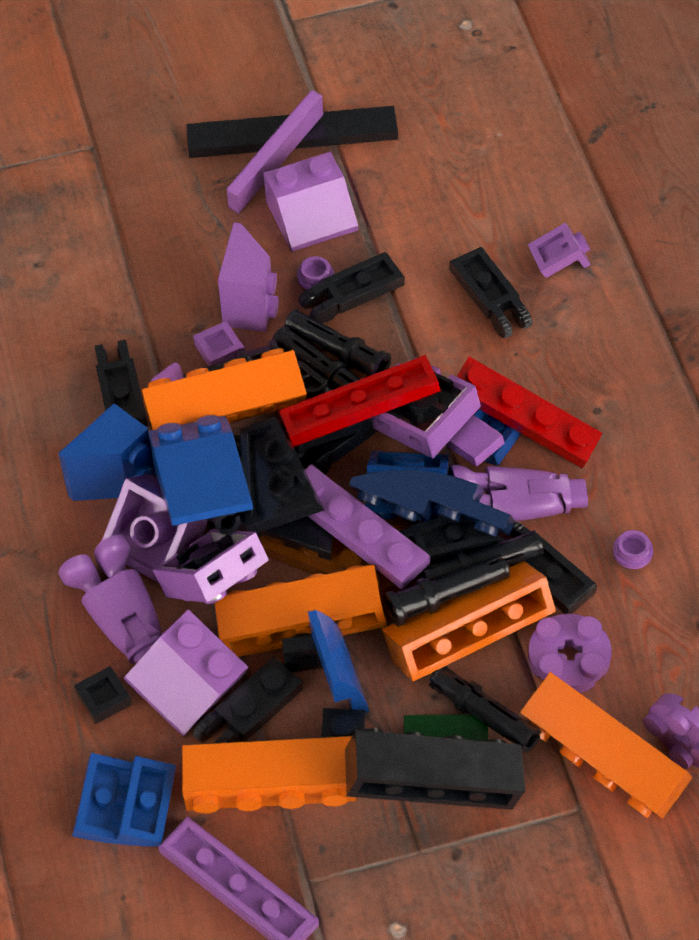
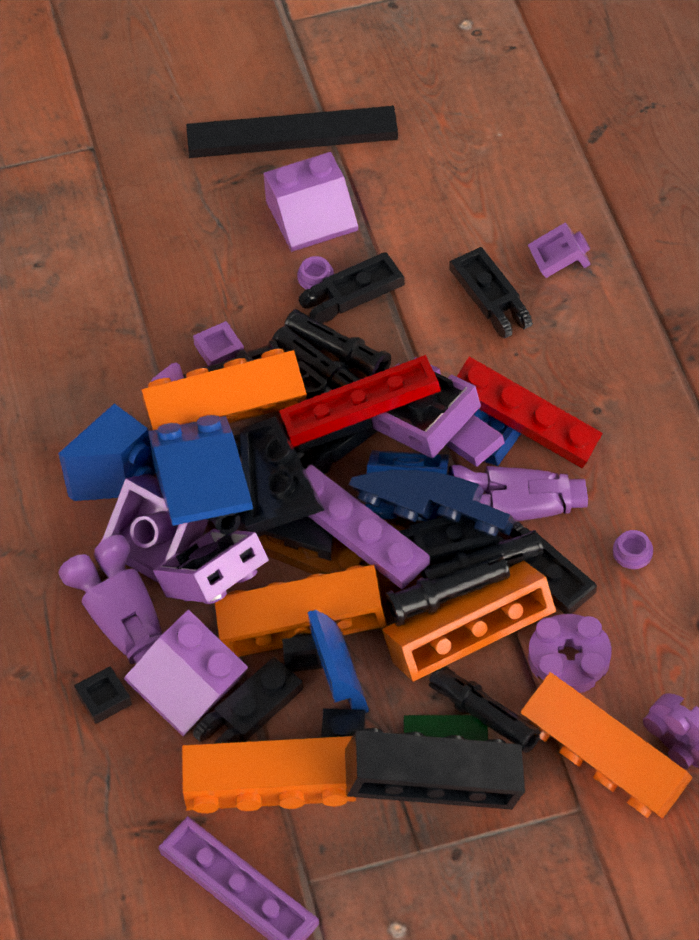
blue slope [72,753,176,846] -> none
black hinge [94,340,148,427] -> none
medium lavender slope [218,223,279,332] -> none
medium lavender tile [227,90,323,214] -> none

